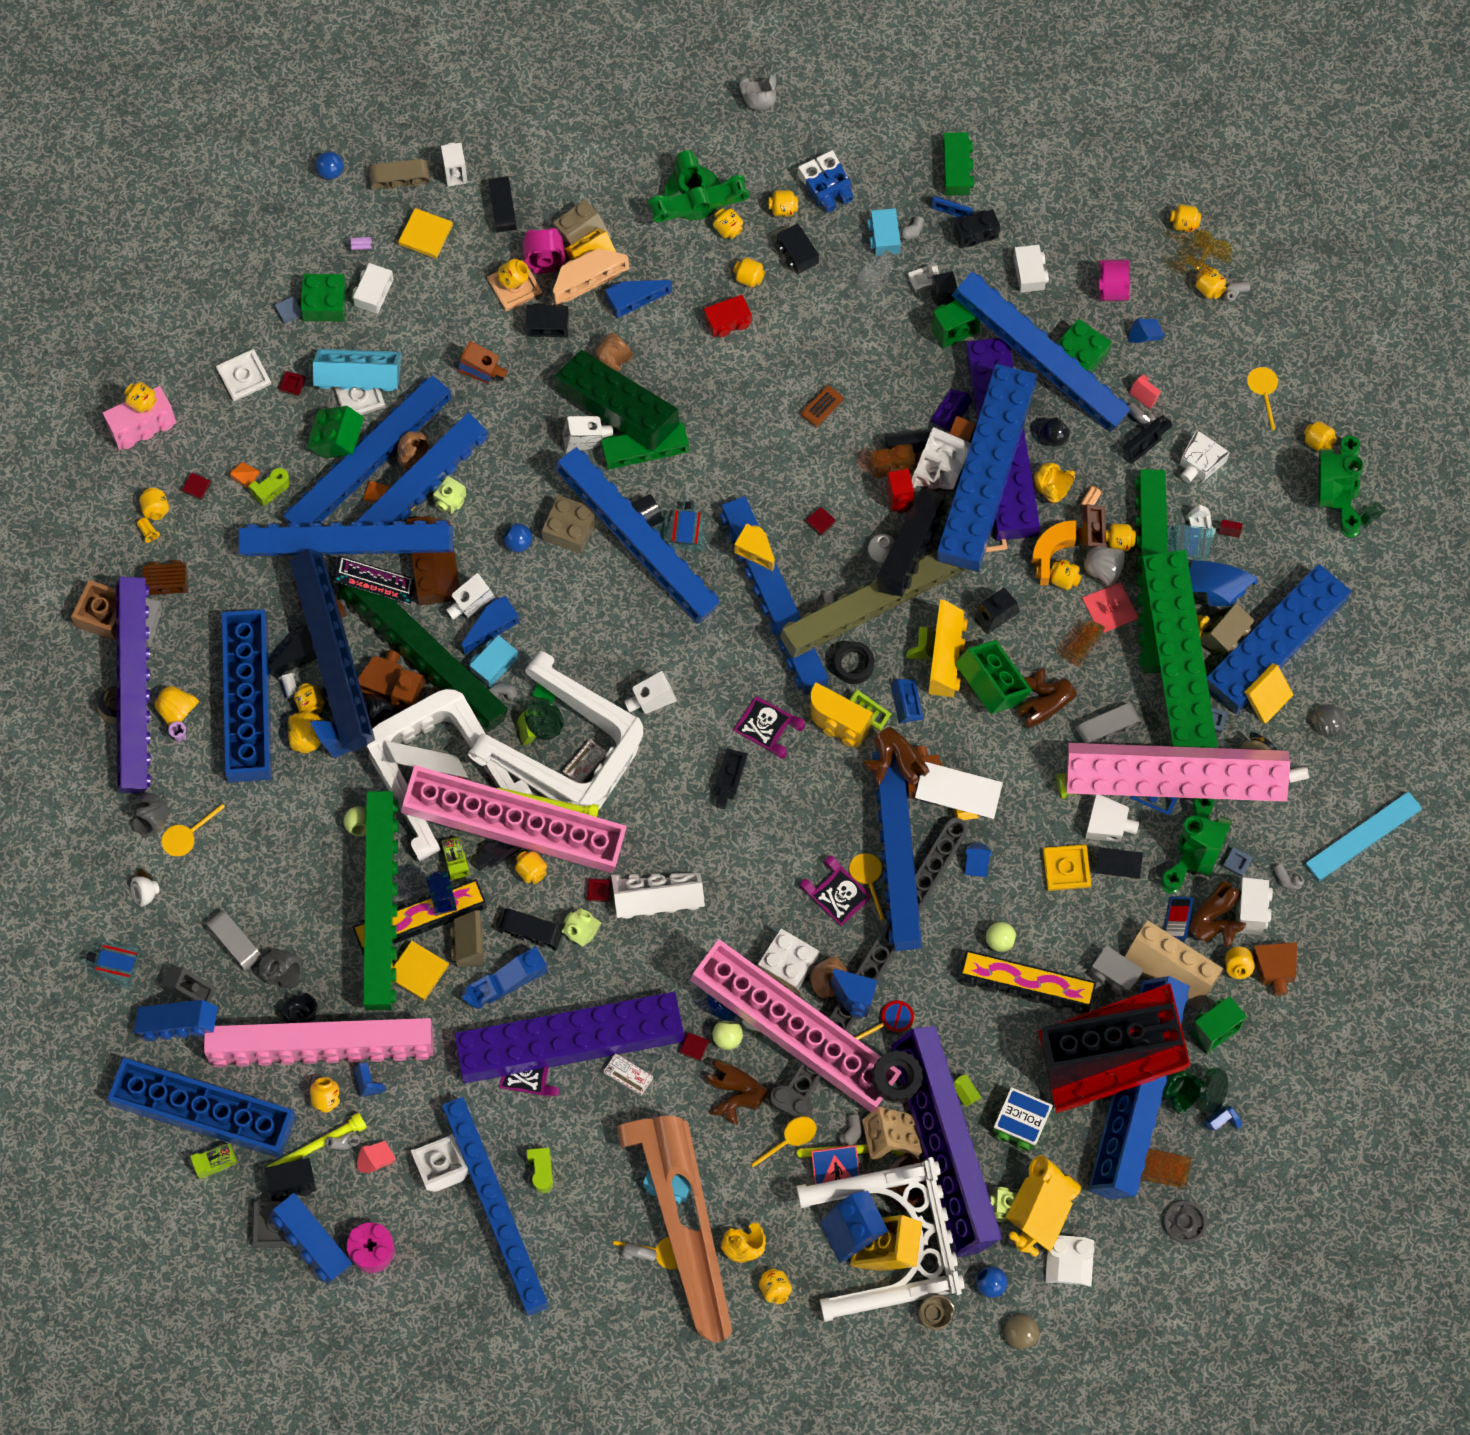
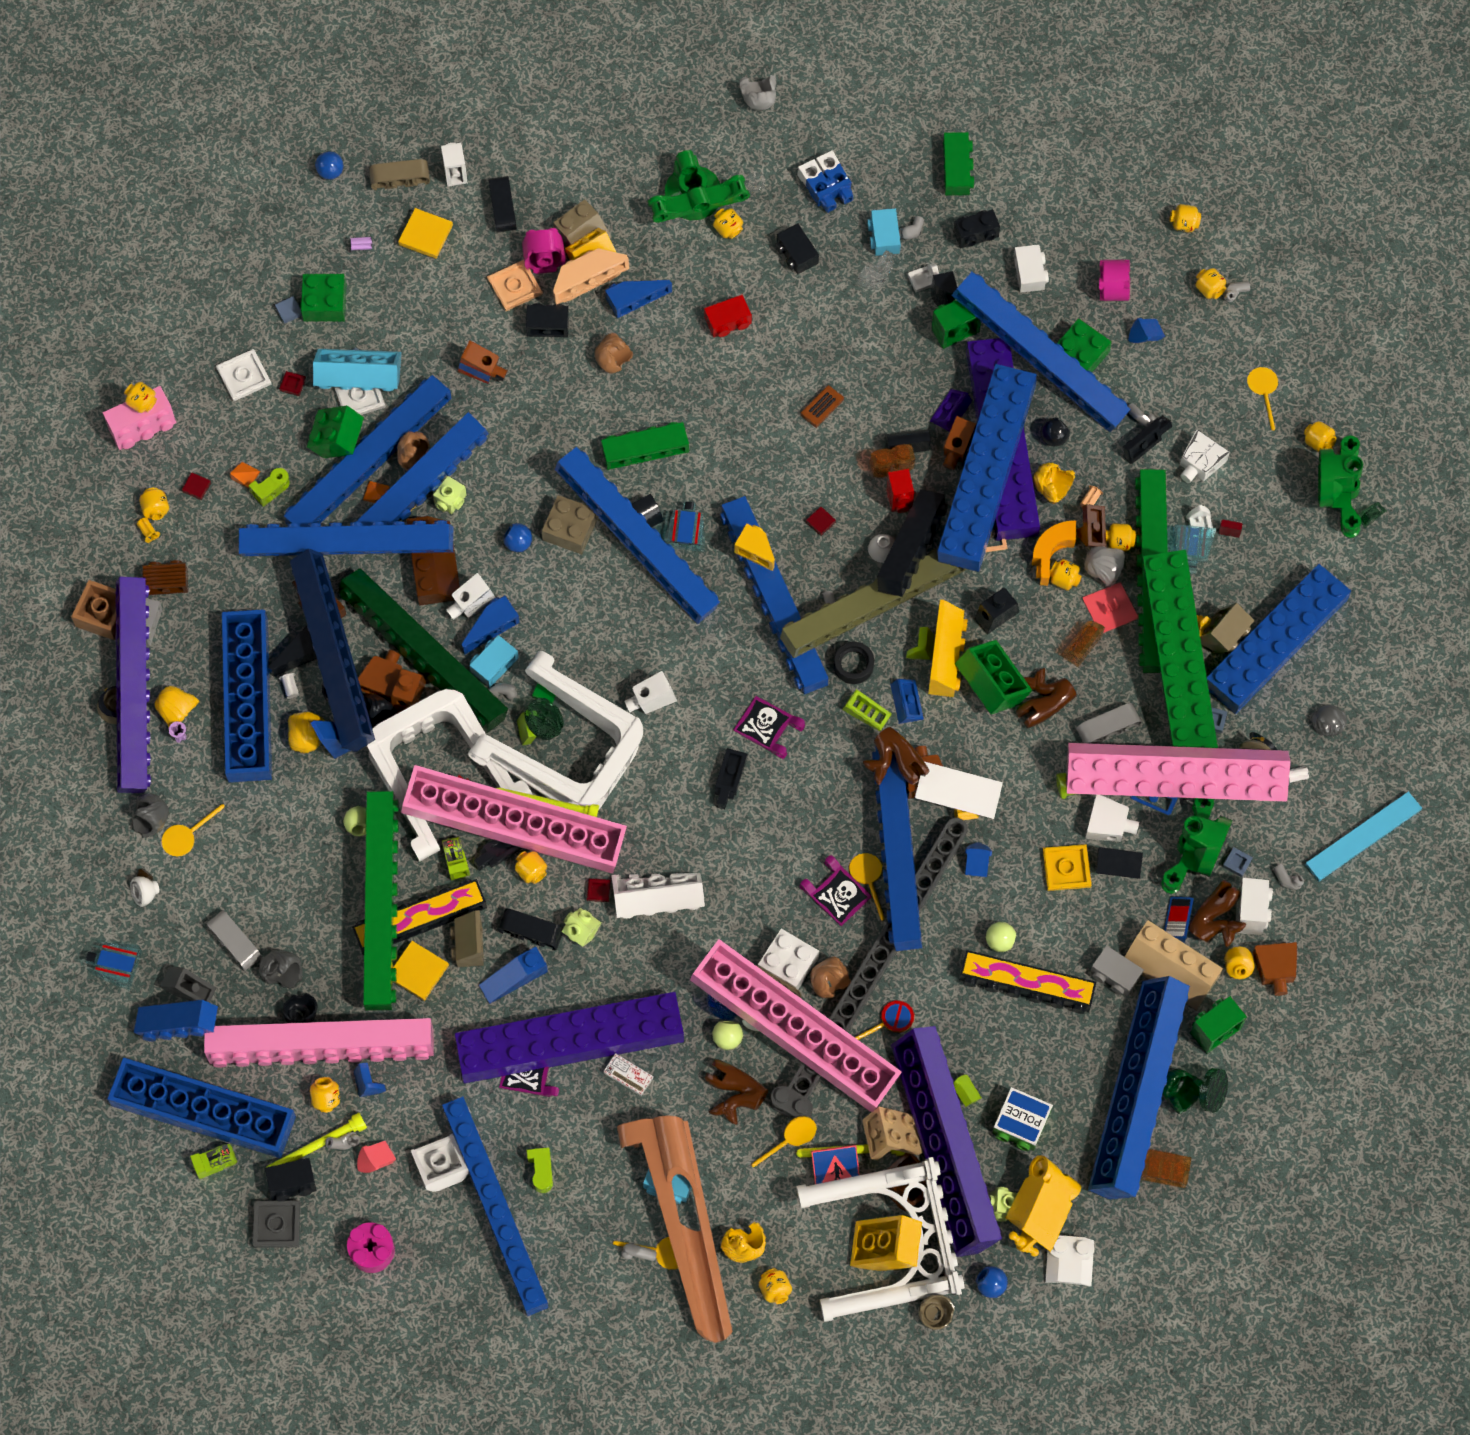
blue brick [269,1193,352,1285] -> none
yellow head [294,683,325,715] -> none
black sticker [334,555,415,604] -> none
white brick [352,263,394,314] -> none
white sticker [386,741,468,778] -> none
clear blue brick [426,871,457,916] -> none
blue tile [462,974,501,1009] -> none
yellow head [498,259,529,289] -> none
dark green brick [554,350,680,451] -> none
white torso [562,416,613,453] -> none
tile [563,739,607,783] -> none
dark red tile [680,1032,709,1062] -> none
yellow head [733,257,765,288] -> none
yellow head [768,190,798,217] -> none
yellow brick [810,682,873,748] -> none
blue slope [820,1191,888,1263] -> none
blue slope [830,968,878,1018] -> none
light grey arm [840,1115,862,1146] -> none
black tyre [871,1050,923,1103] -> none
white slope [912,427,971,489] -> none
blue slope [932,196,975,218] -> none
dark tan hair [1003,1314,1040,1350] -> none
piece [1038,983,1190,1114] -> none
coral tile [1130,374,1161,409] -> none
flat silver wheel [1164,1201,1207,1244] -> none
clear yellow plate [1184,229,1233,276] -> none
blue slope [1189,560,1258,606] -> none
blue tile [1203,1105,1243,1130] -> none
yellow tile [1244,663,1294,724] -> none

